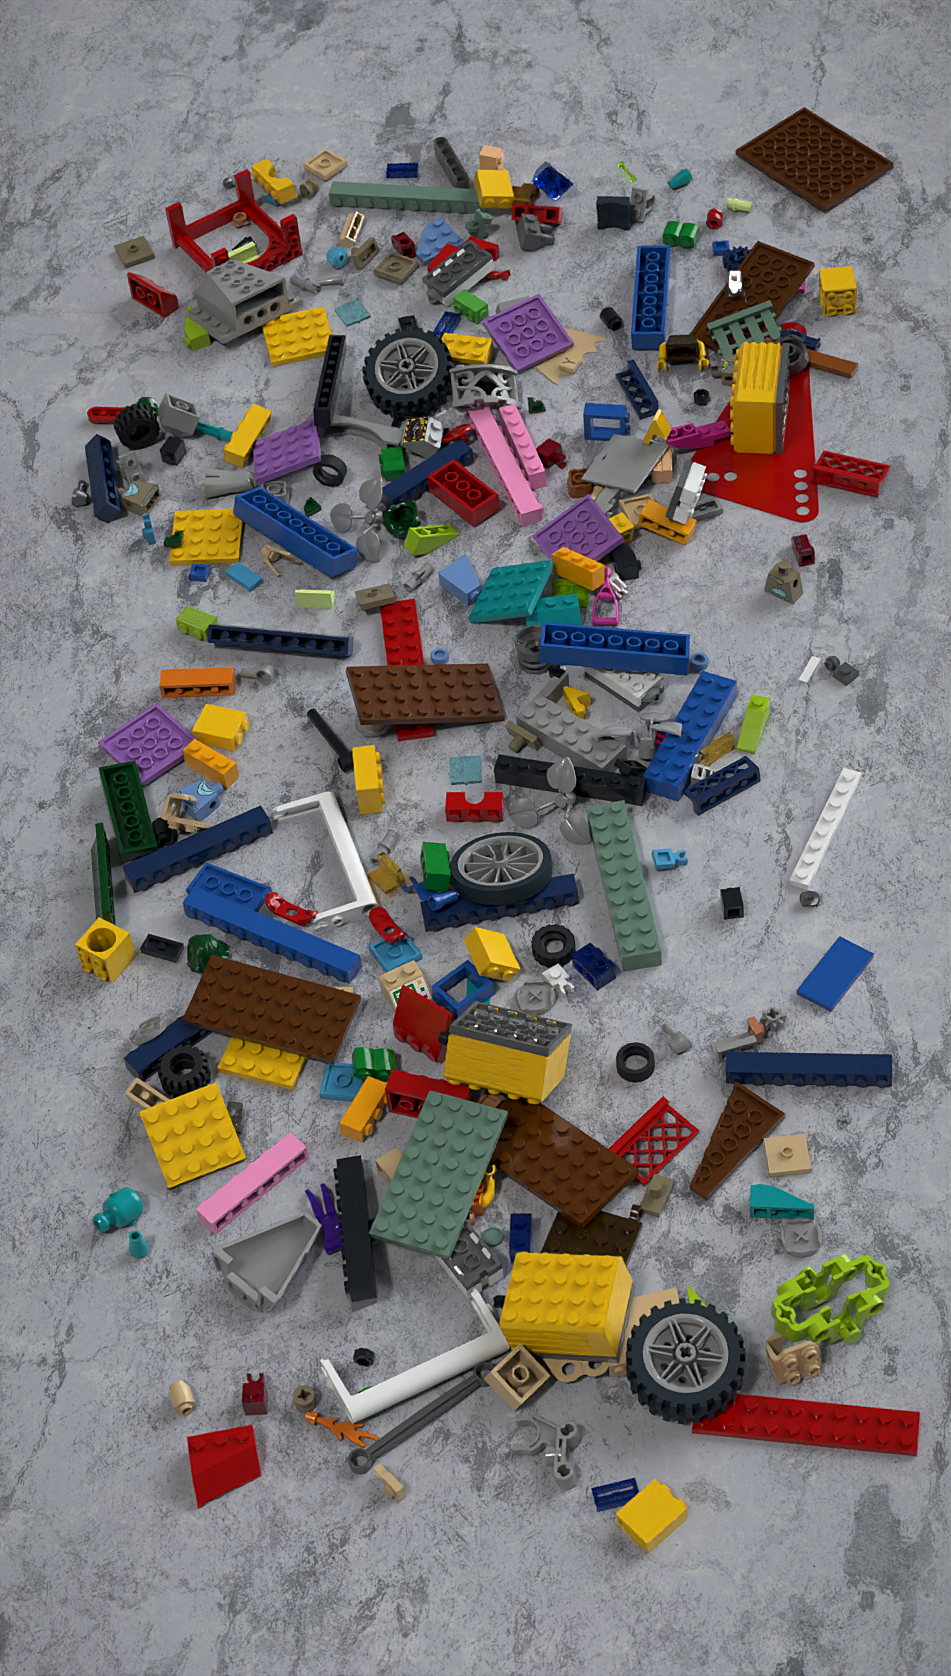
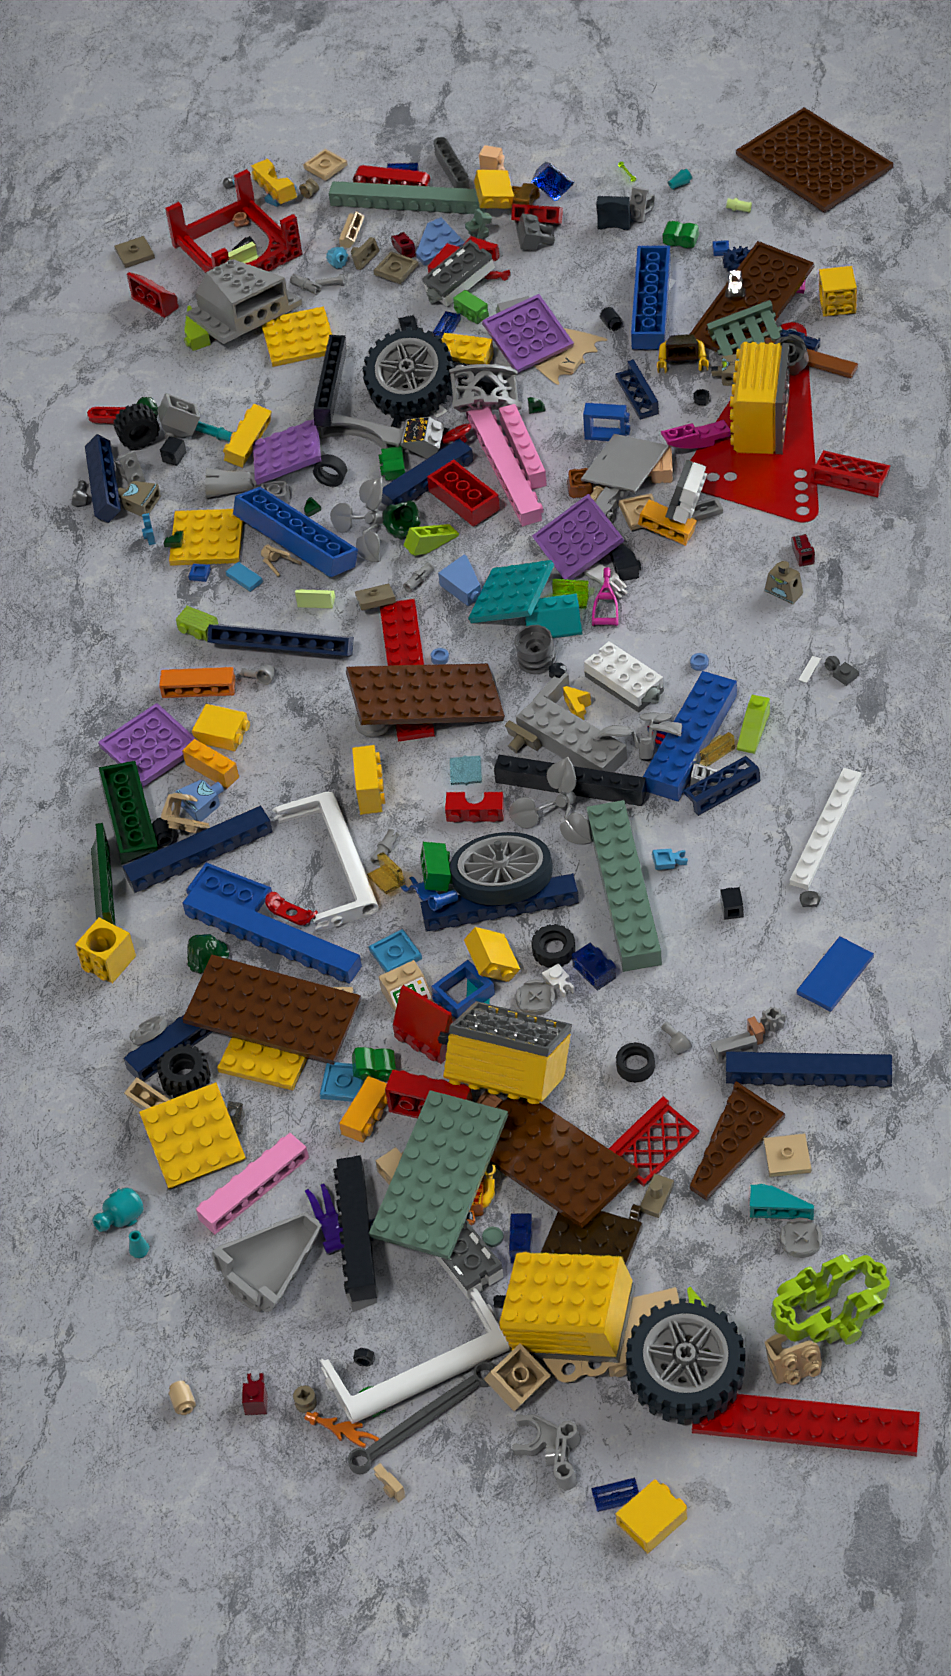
black plate [140,933,184,963] -> none
red wedge [187,1424,262,1509] -> none
black piece [307,708,354,773] -> none
clear light blue piece [334,299,371,327] -> none
red piece [368,907,407,945] -> none
dark red brick [536,438,567,469] -> none
blue brick [539,622,690,675] -> none
light orange brick [552,547,605,591] -> none
yellow head [609,512,635,545] -> none
black plate [614,759,647,776] -> none
yellow slope [642,409,671,445] -> none
red wheel [706,209,723,229] -> none
none -> red beam [353,165,431,186]

